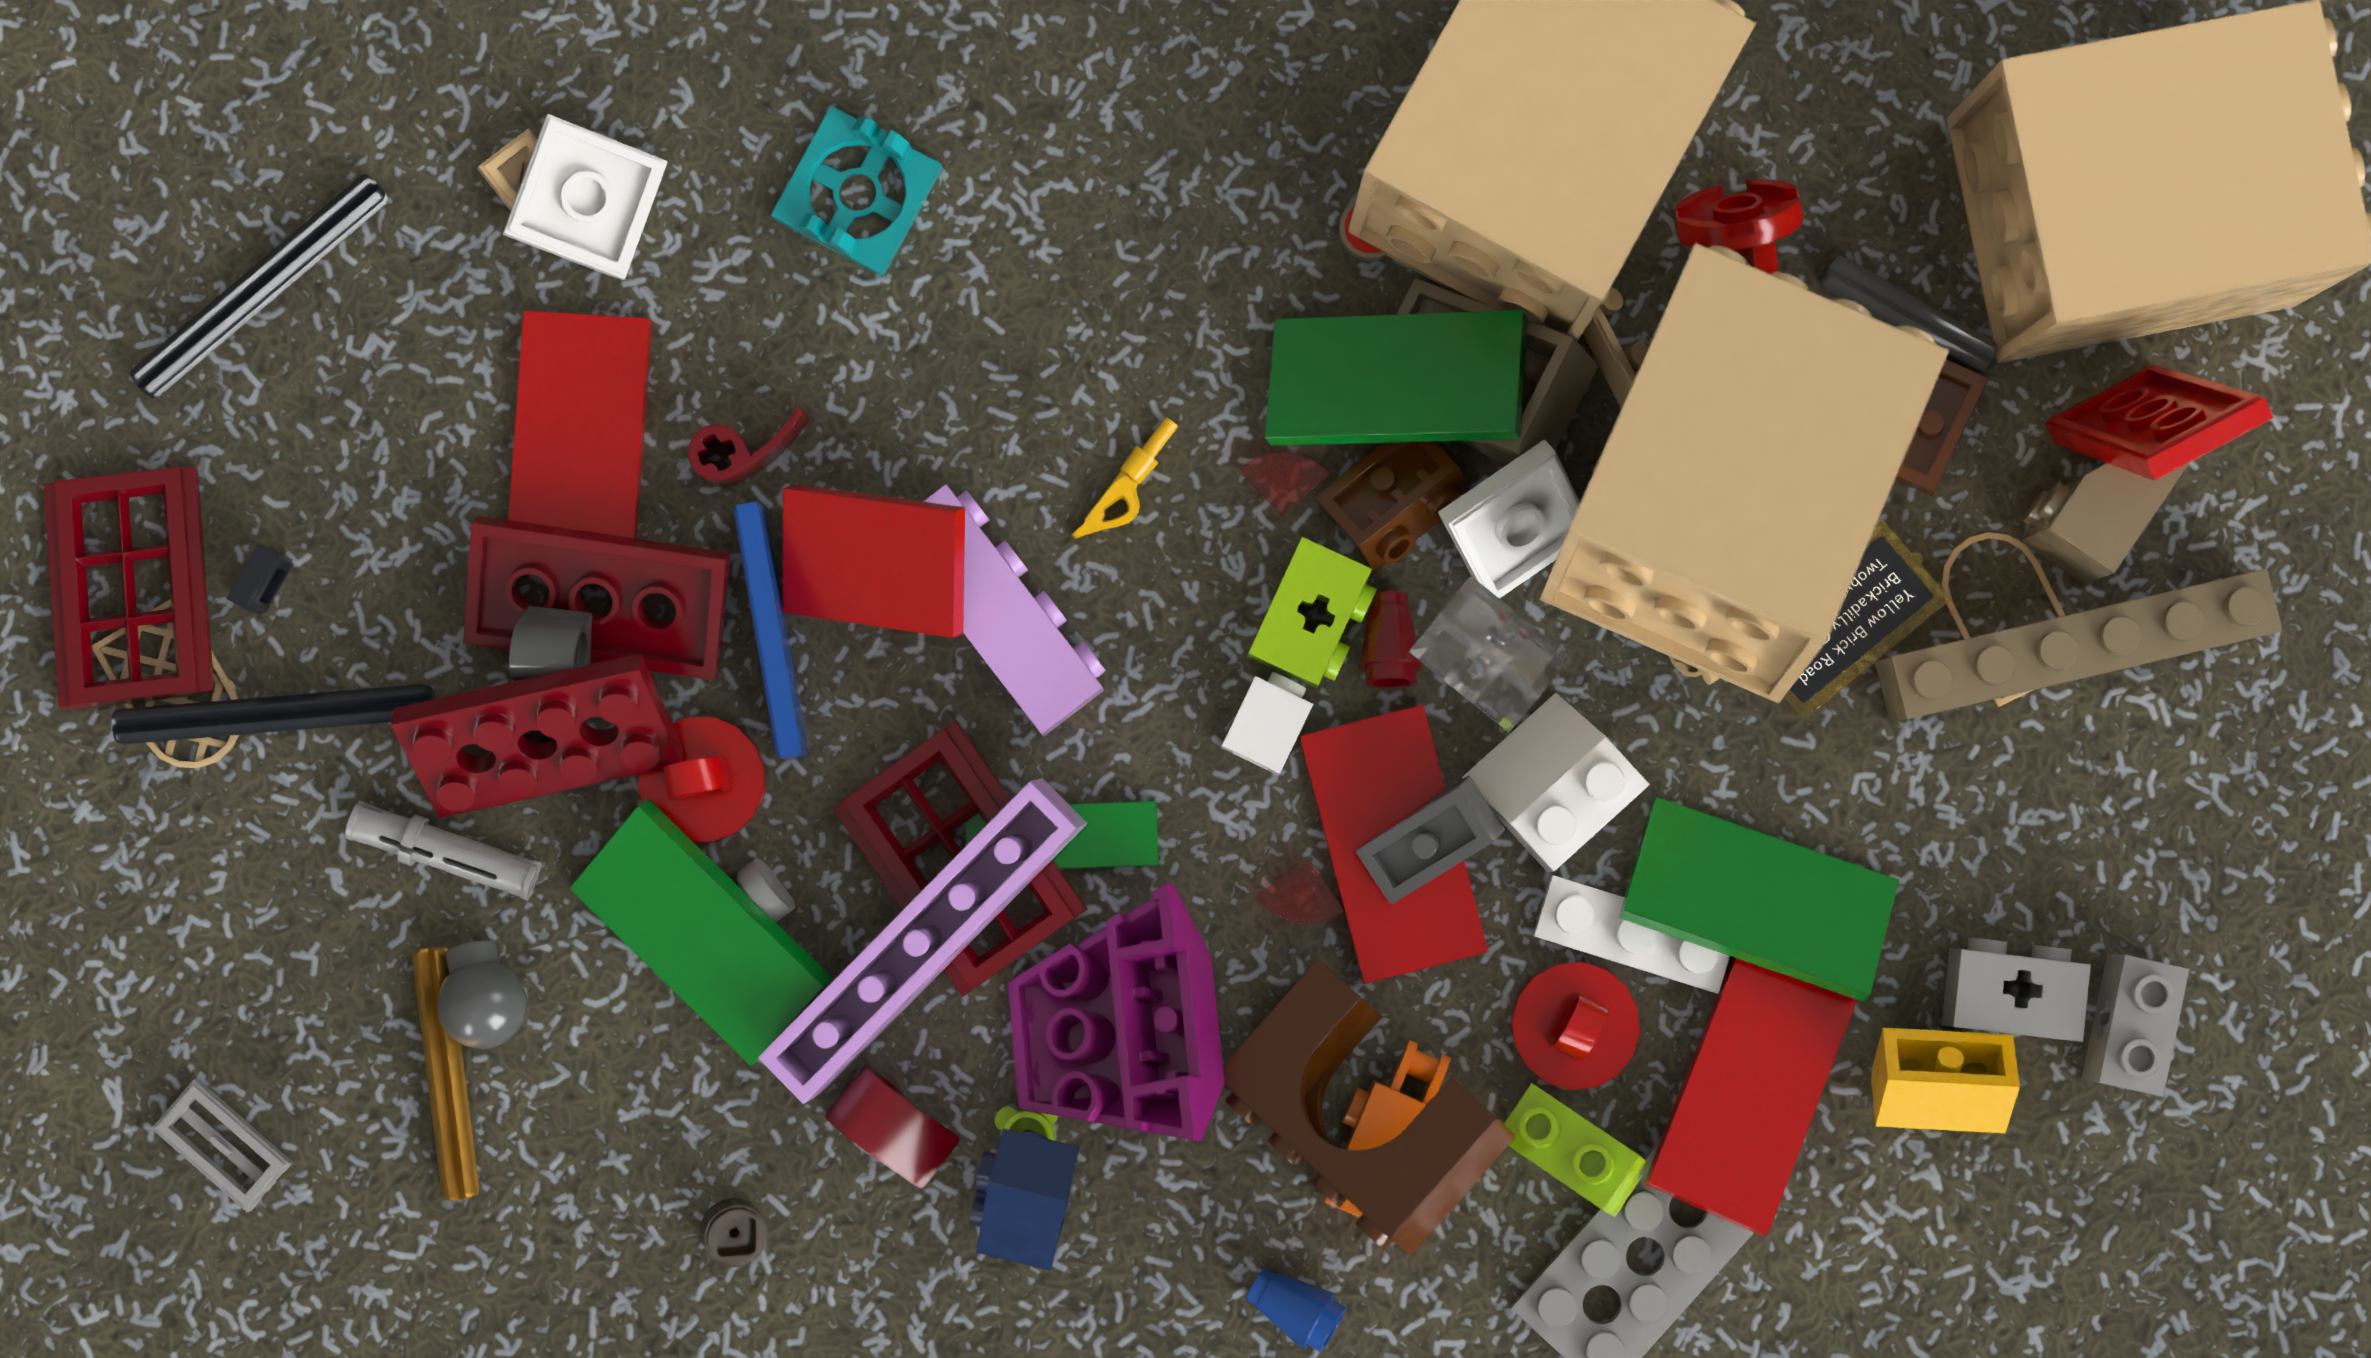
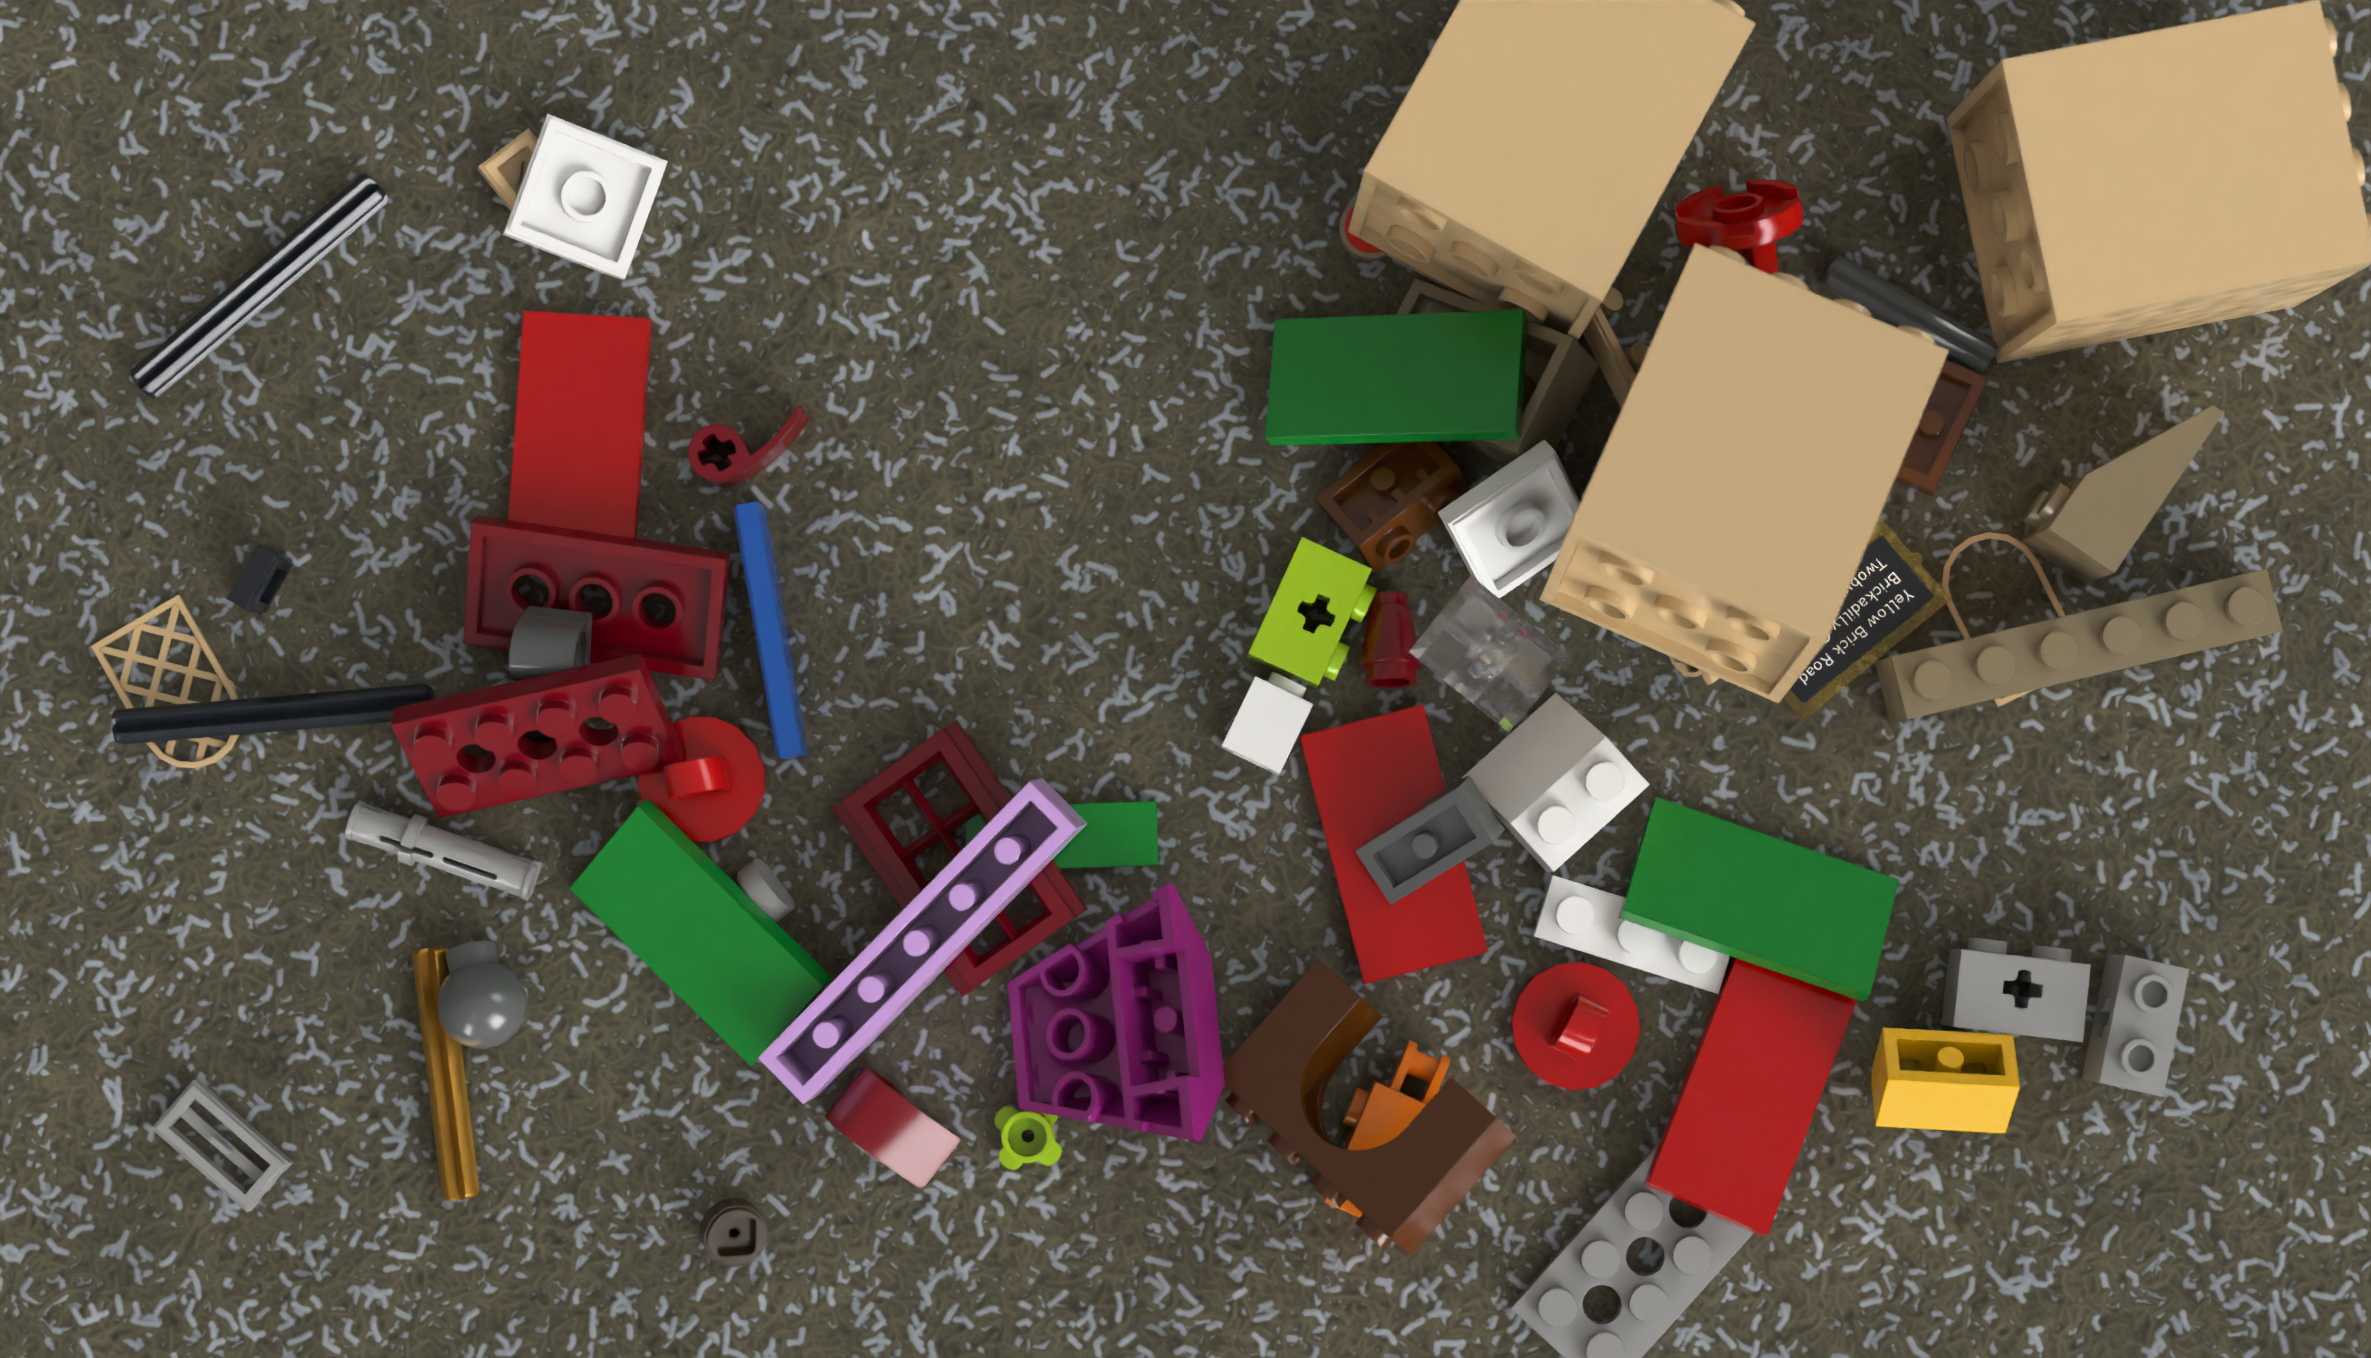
dark red piece [44,467,215,710] -> none
teal piece [771,106,943,277] -> none
red tile [783,484,965,638] -> none
lavender brick [923,484,1106,736] -> none
dark blue brick [969,1128,1080,1271] -> none
yellow hand [1071,417,1178,539] -> none
clear red tile [1240,453,1329,518] -> none
blue cone [1246,1267,1346,1353] -> none
clear red tile [1255,859,1345,923] -> none
lime brick [1504,1083,1650,1217] -> none
red tile [2045,364,2273,481] -> none

